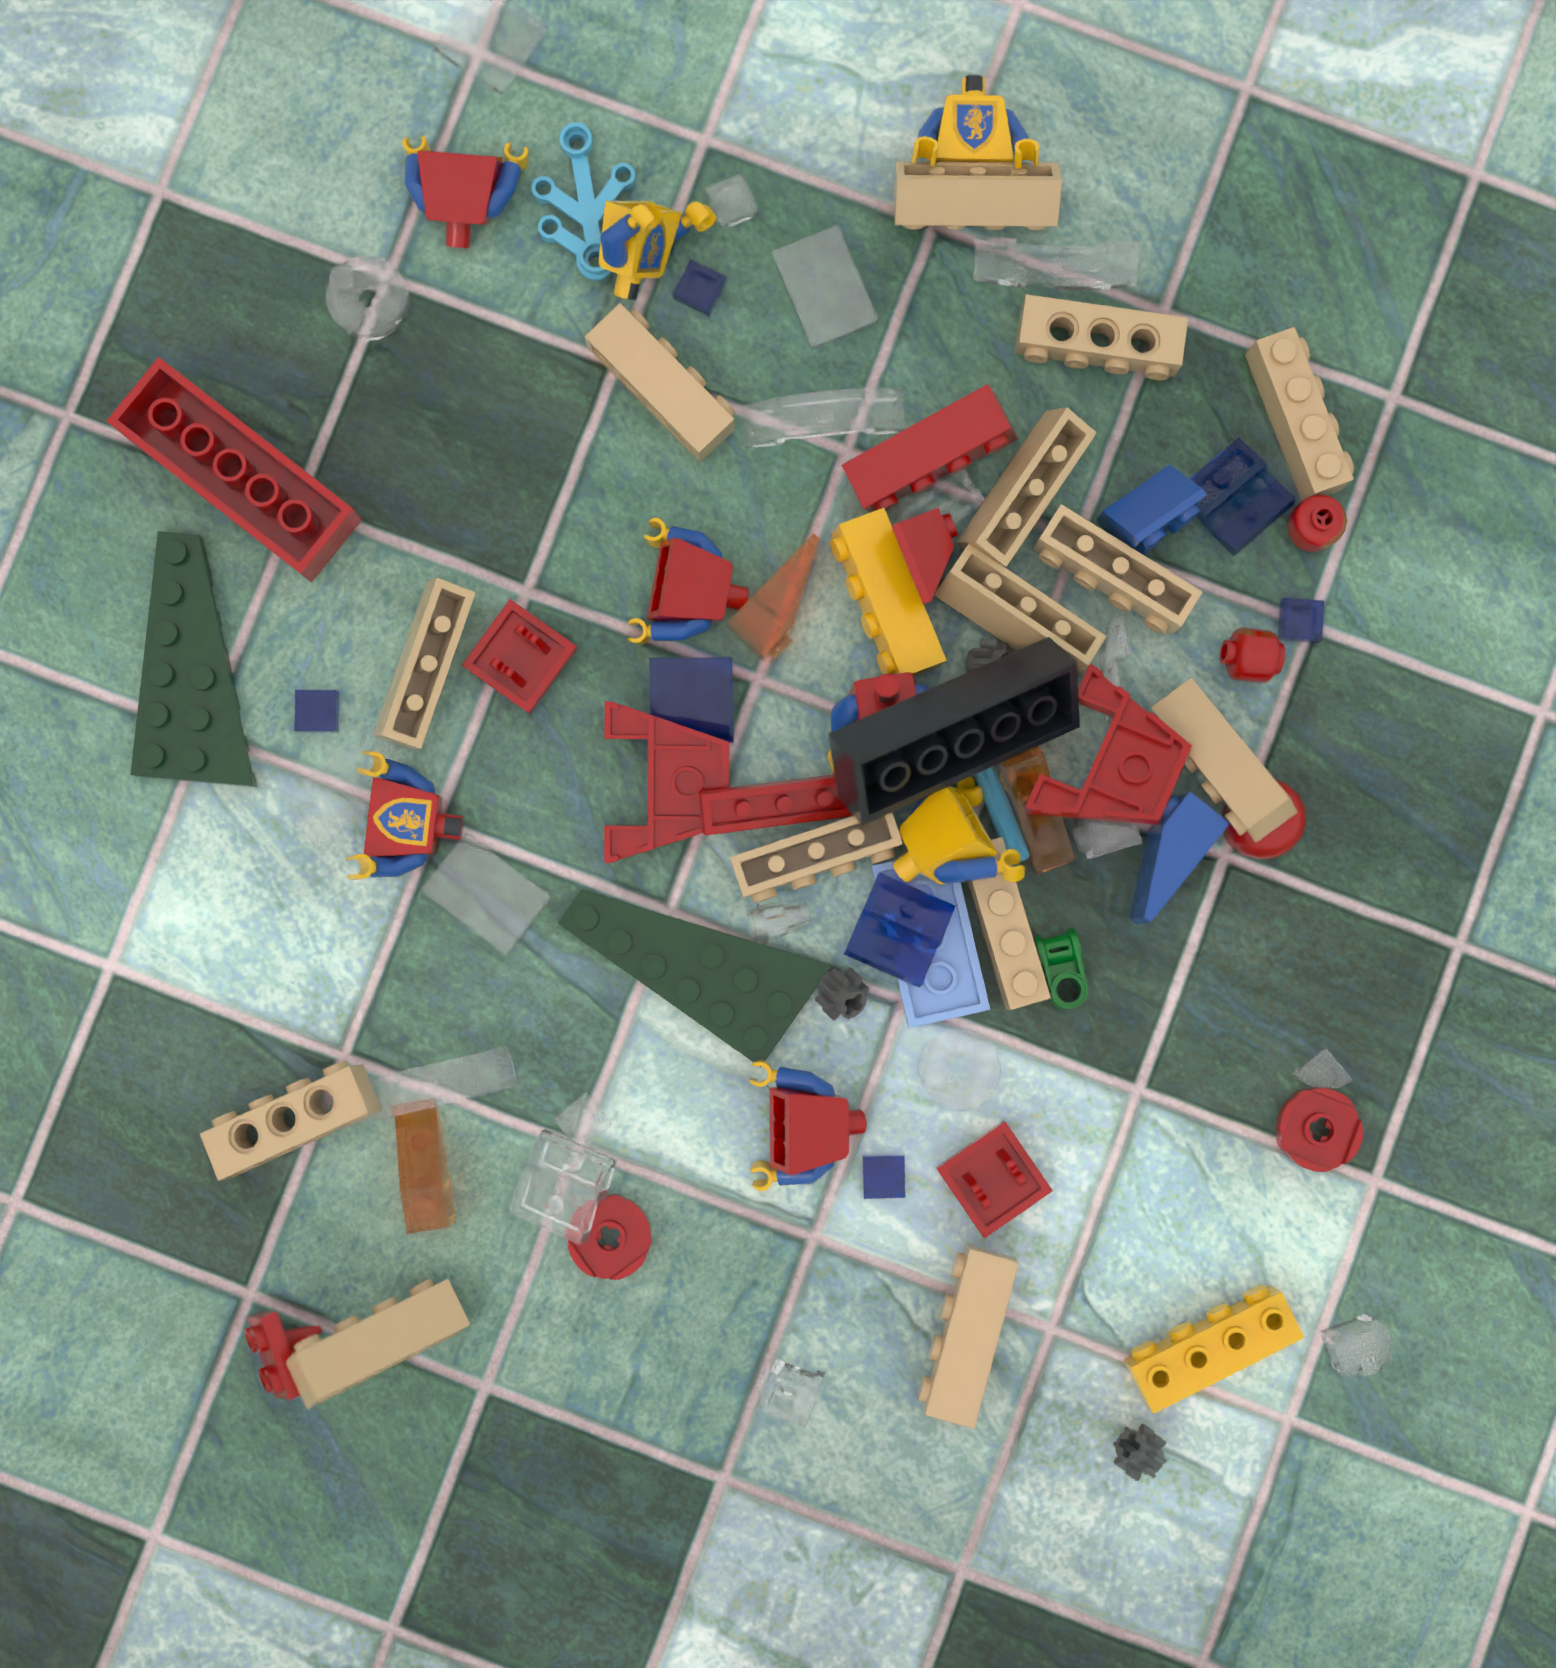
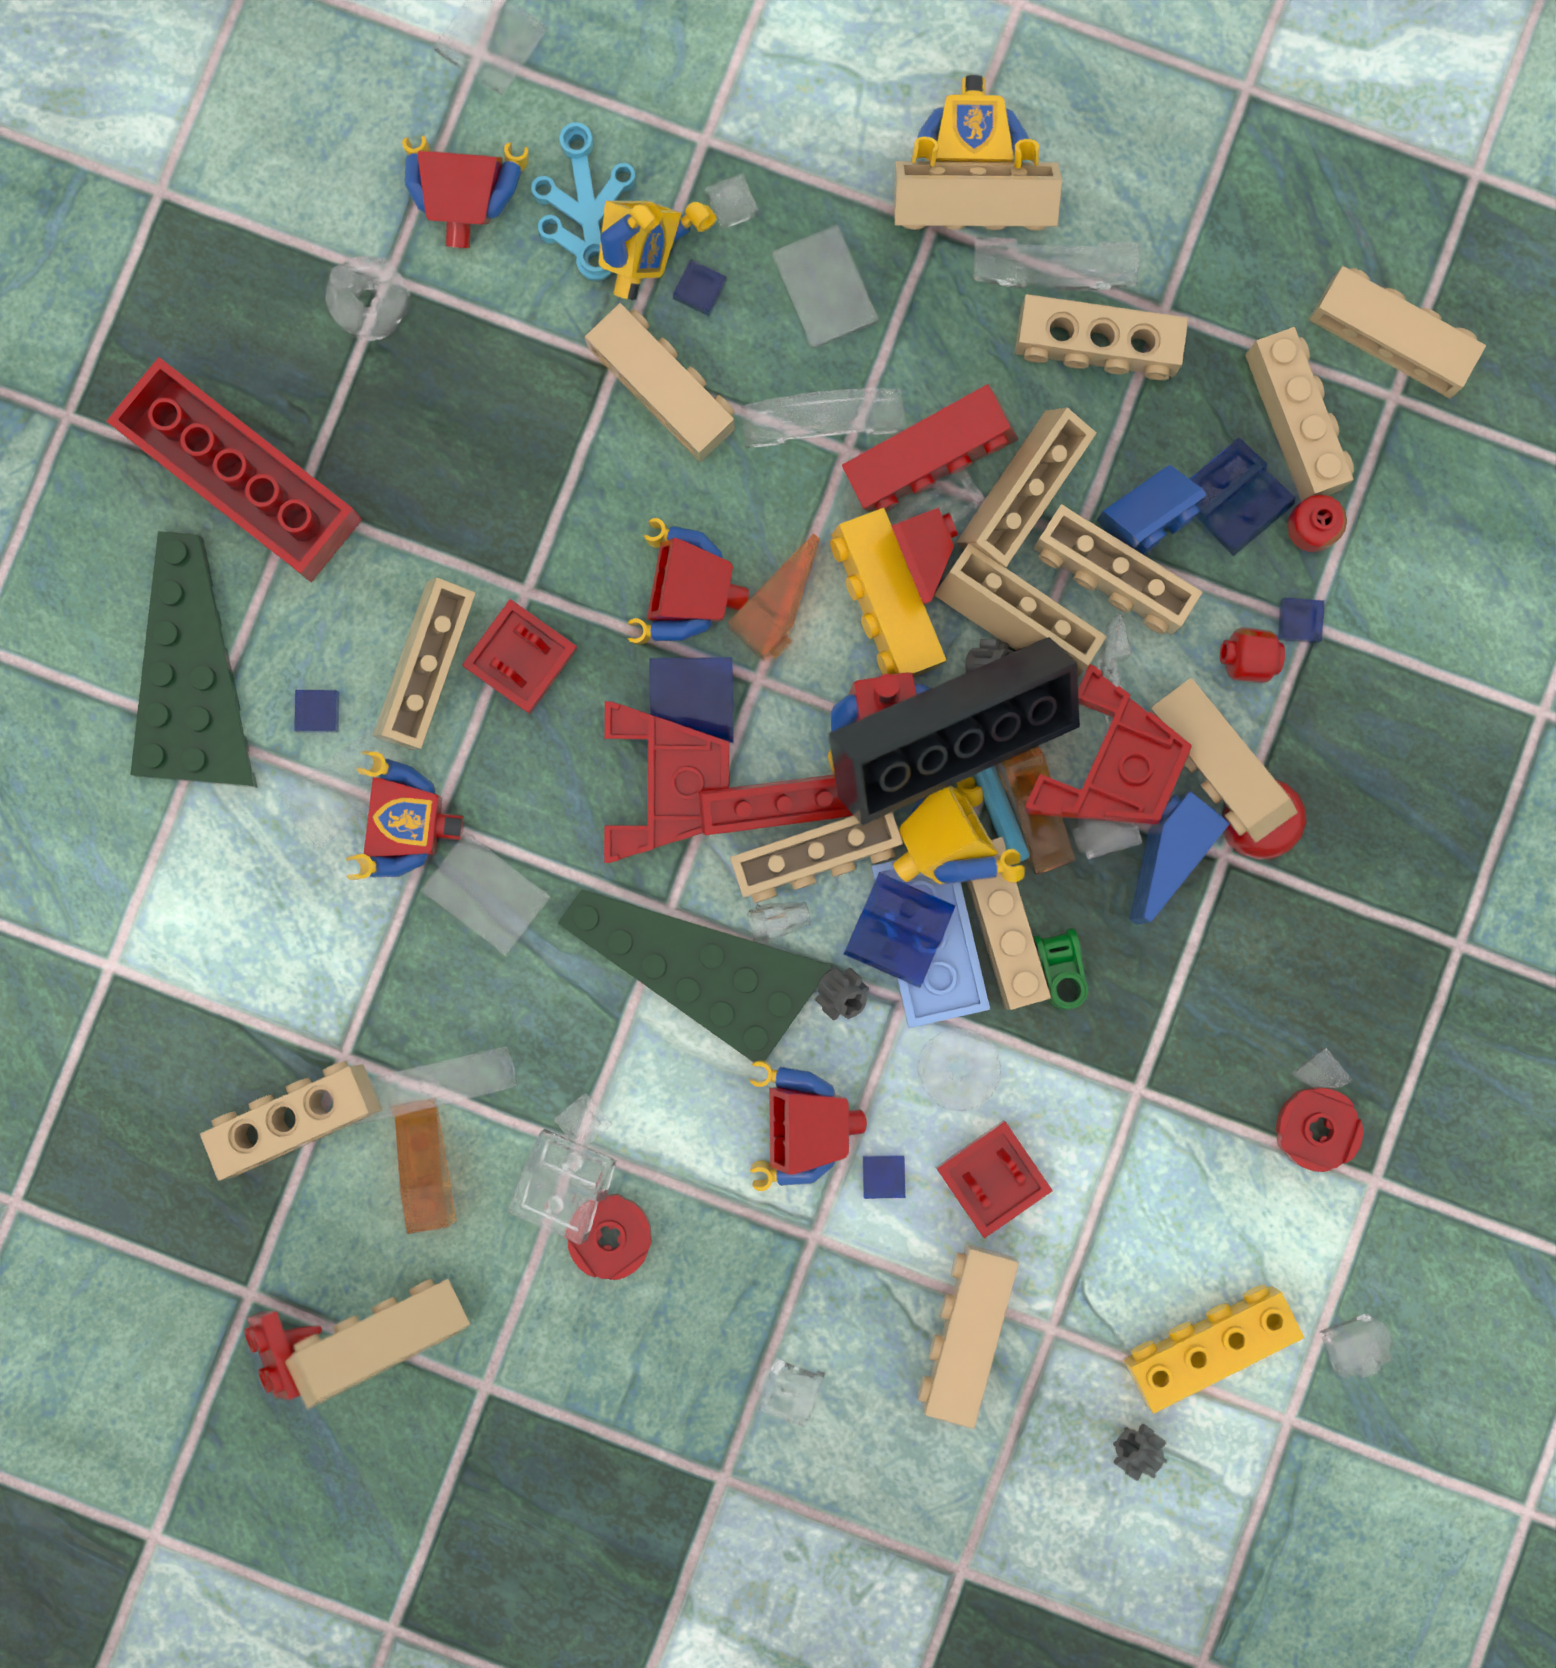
none -> tan brick [1309,266,1487,399]

